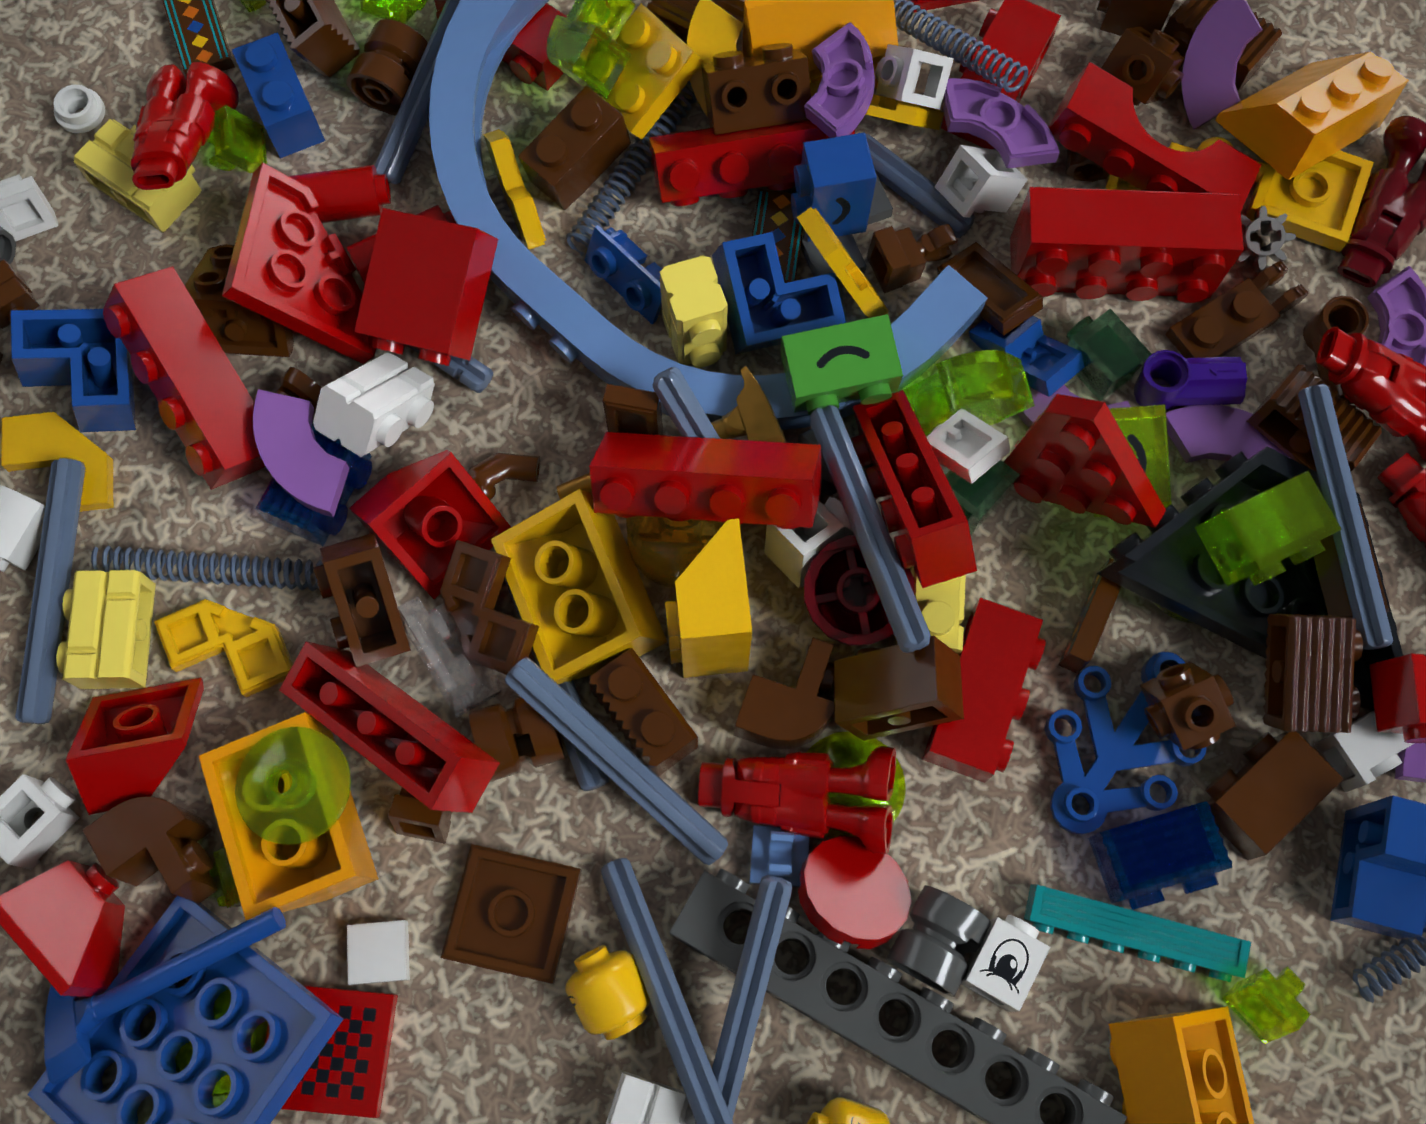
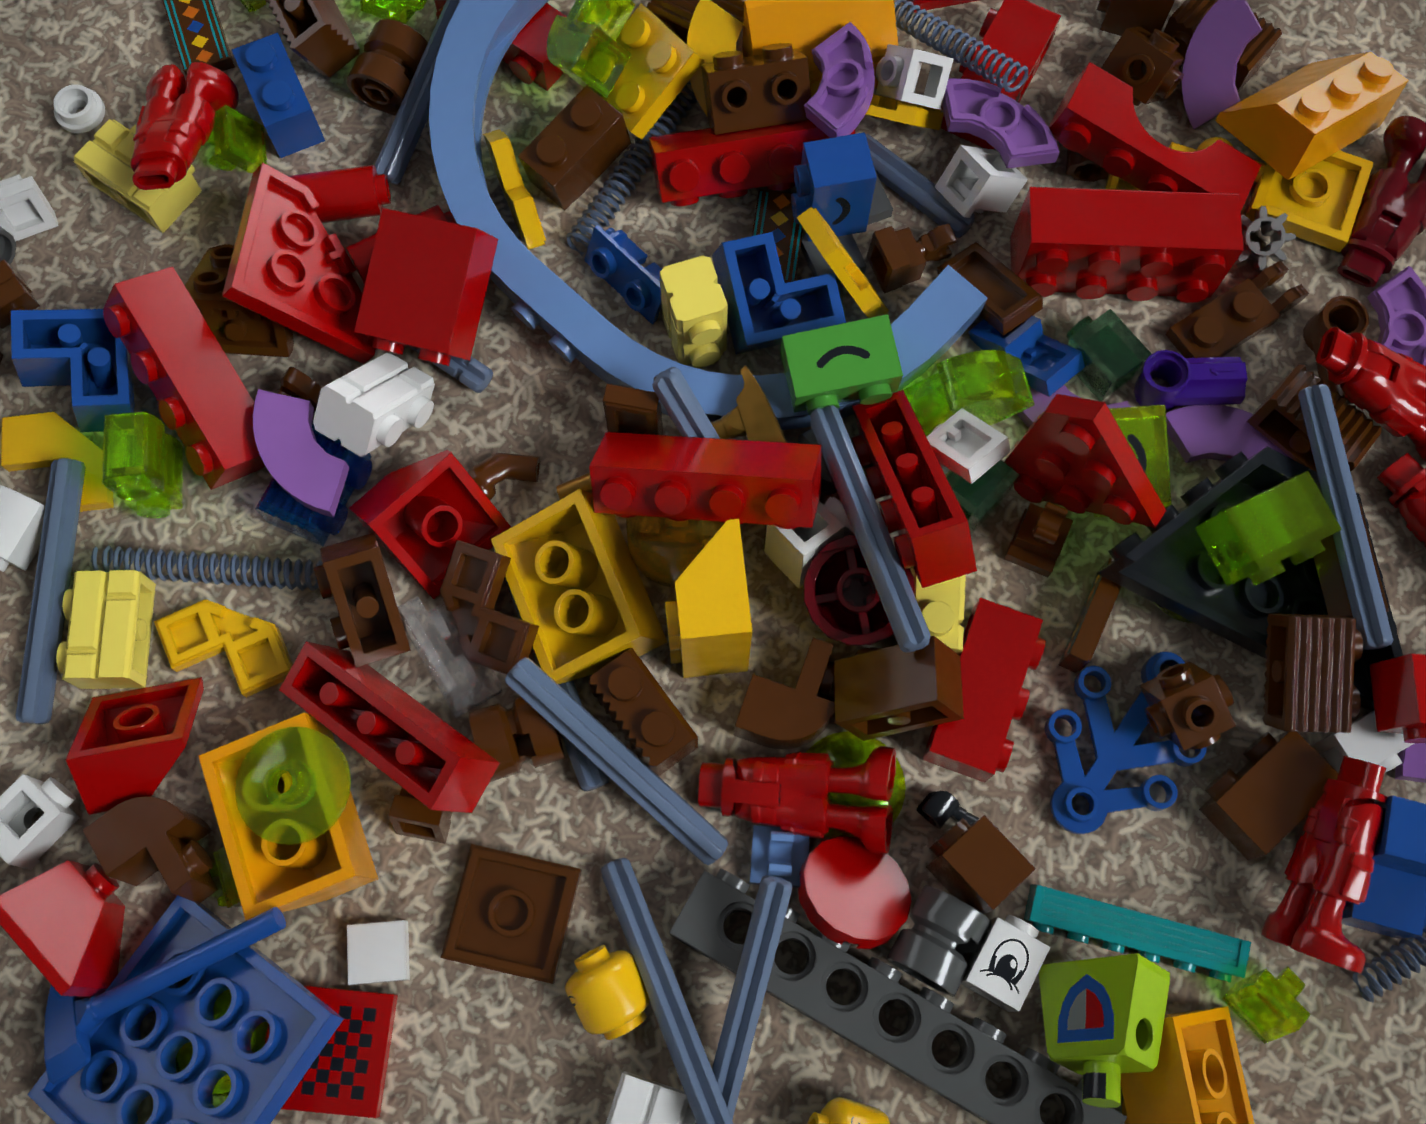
clear blue brick [1088,801,1232,910] -> none
none -> clear neon green brick [102,412,183,519]
none -> black hand [916,791,998,829]
none -> reddish brown brick [926,815,1036,914]
none -> reddish brown piece [1004,501,1073,578]
none -> lime torso [1038,953,1170,1108]
none -> red piece [1261,756,1387,973]

